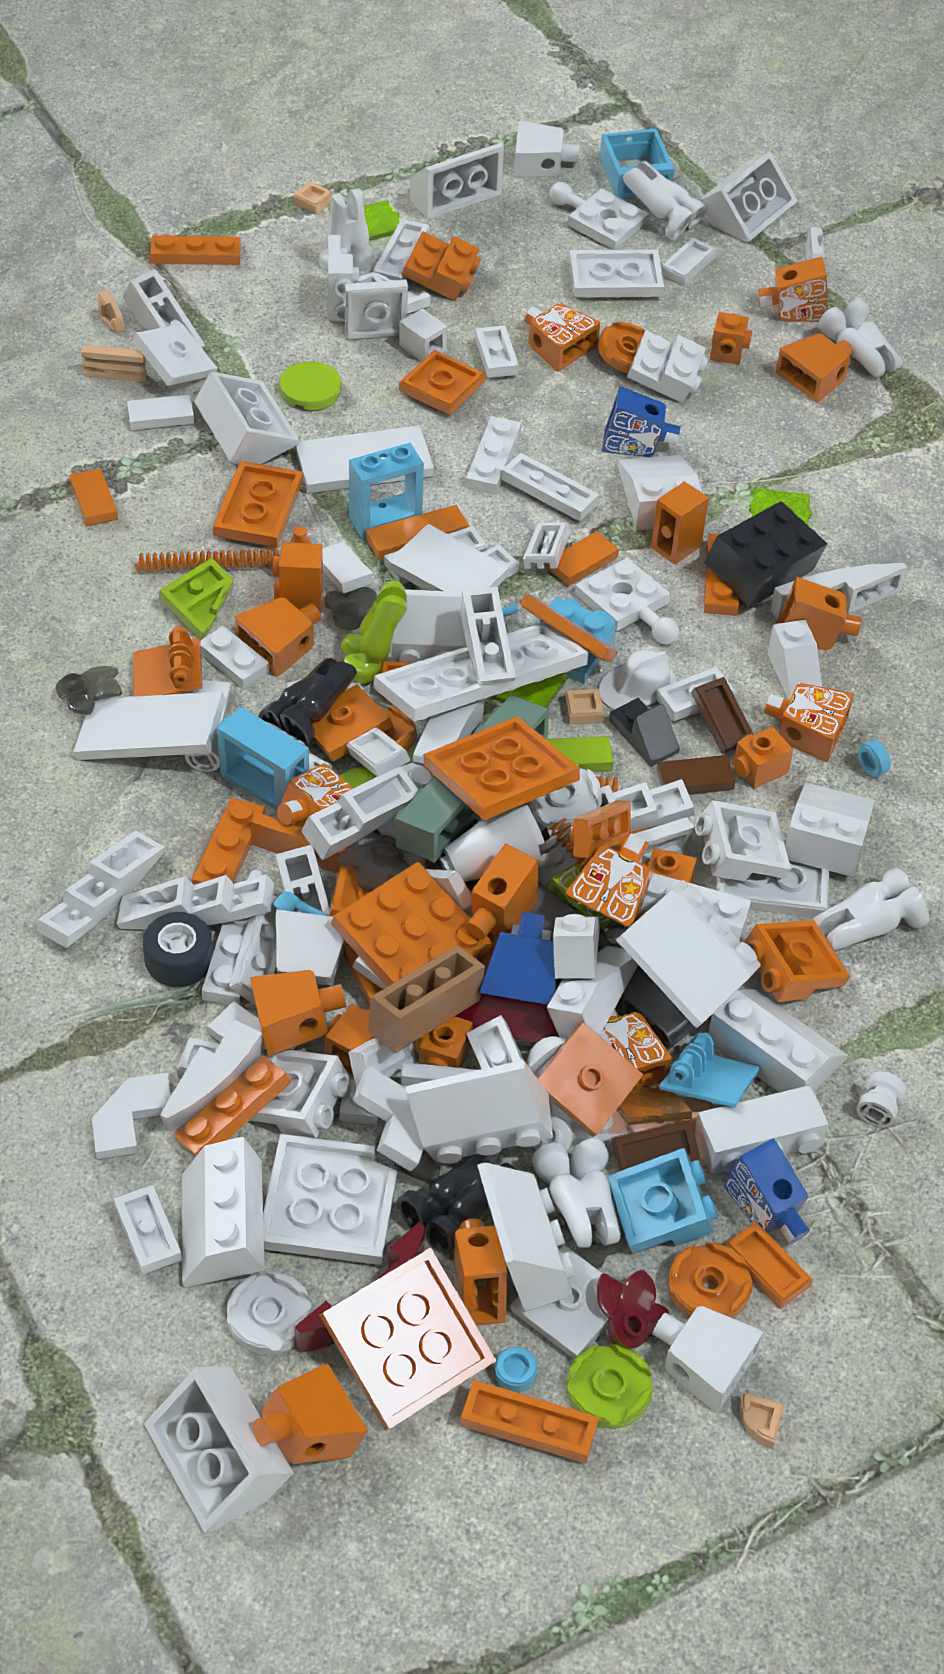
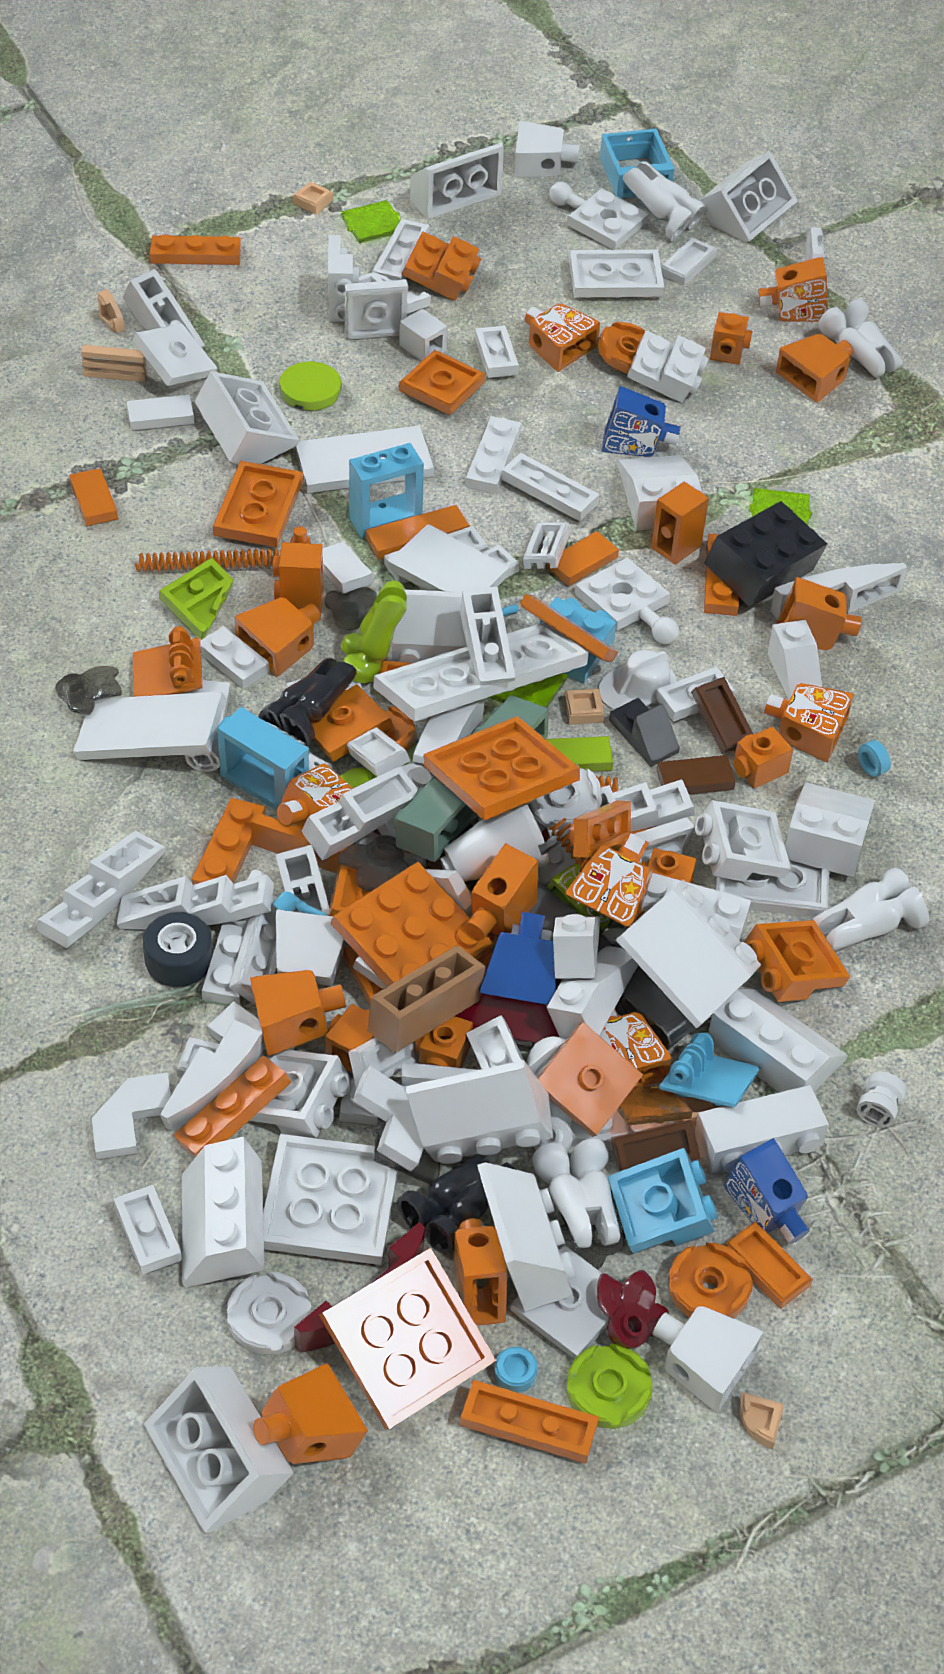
white piece [319,188,373,272] -> none

